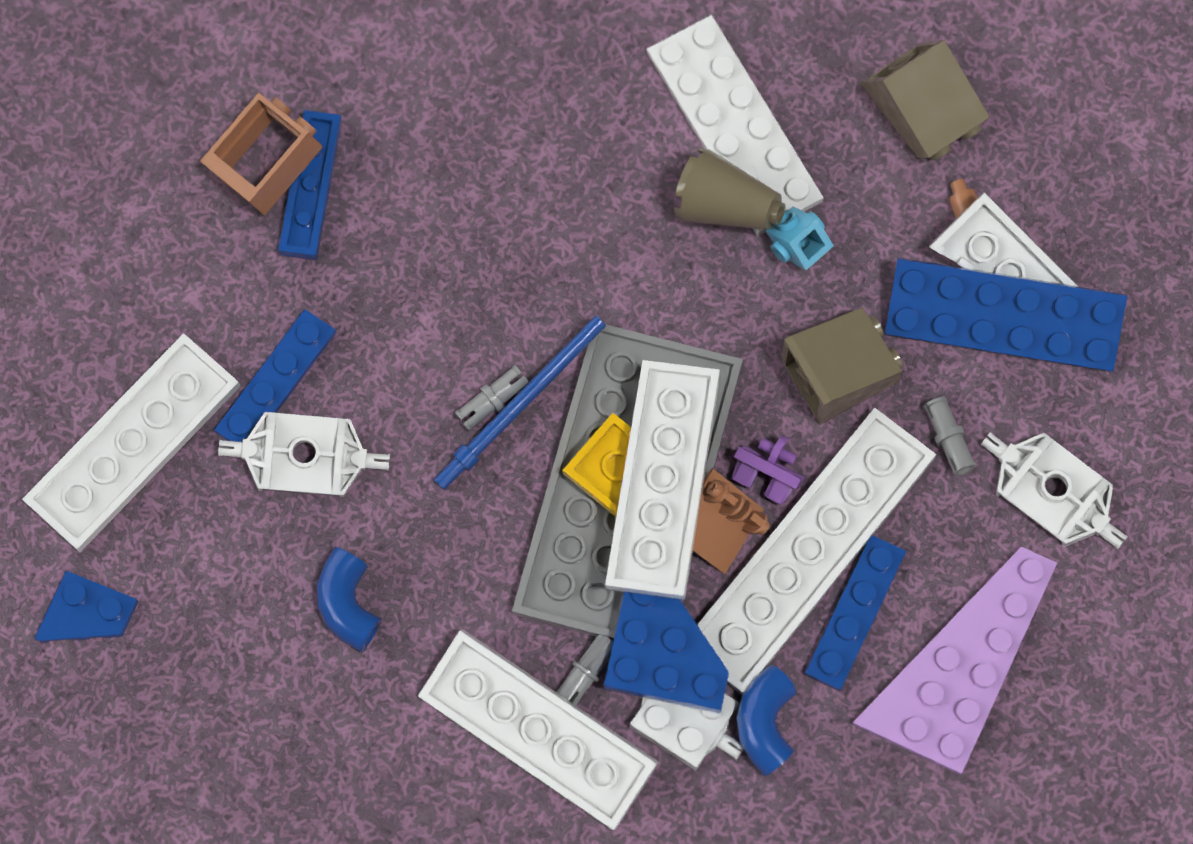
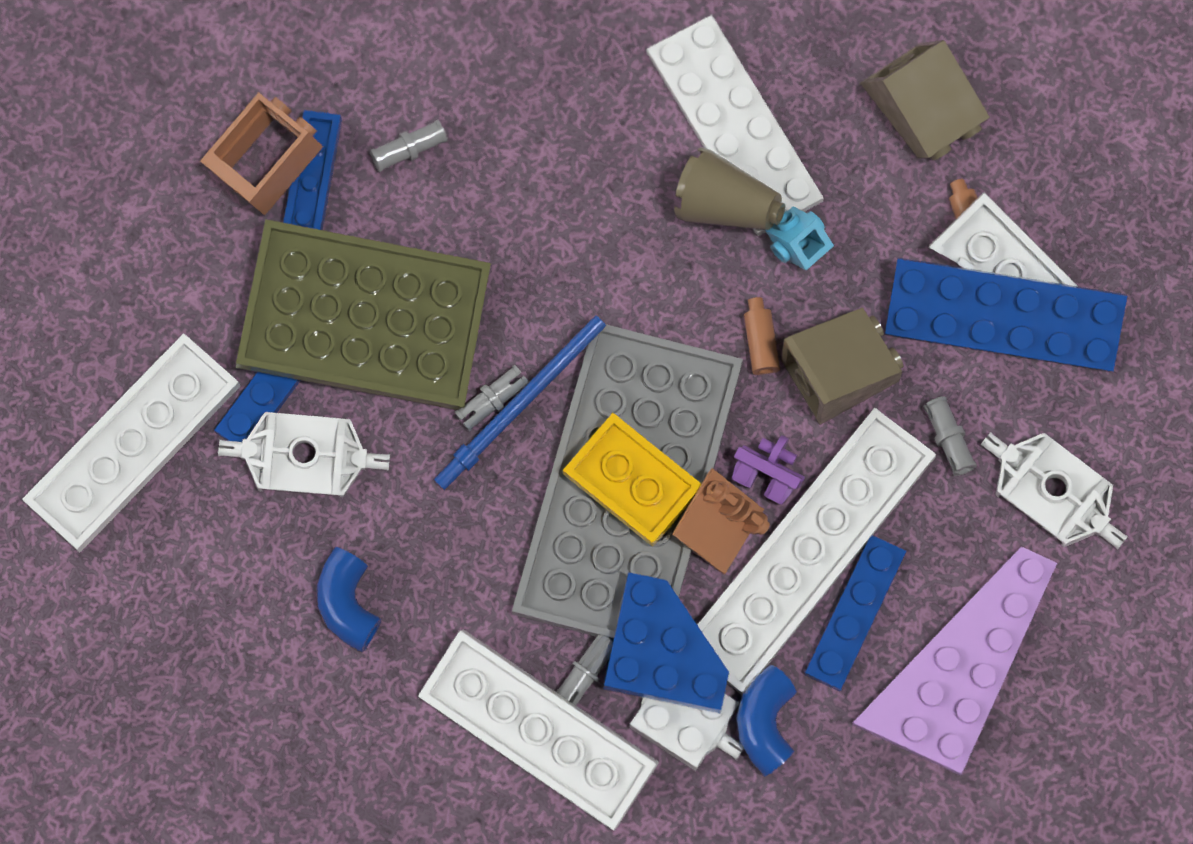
blue wing [34,570,139,643] -> none
white plate [605,360,721,600] -> none
none -> olive plate [236,219,491,410]
none -> light grey pin [370,120,448,172]
none -> nougat cylinder [744,297,780,375]

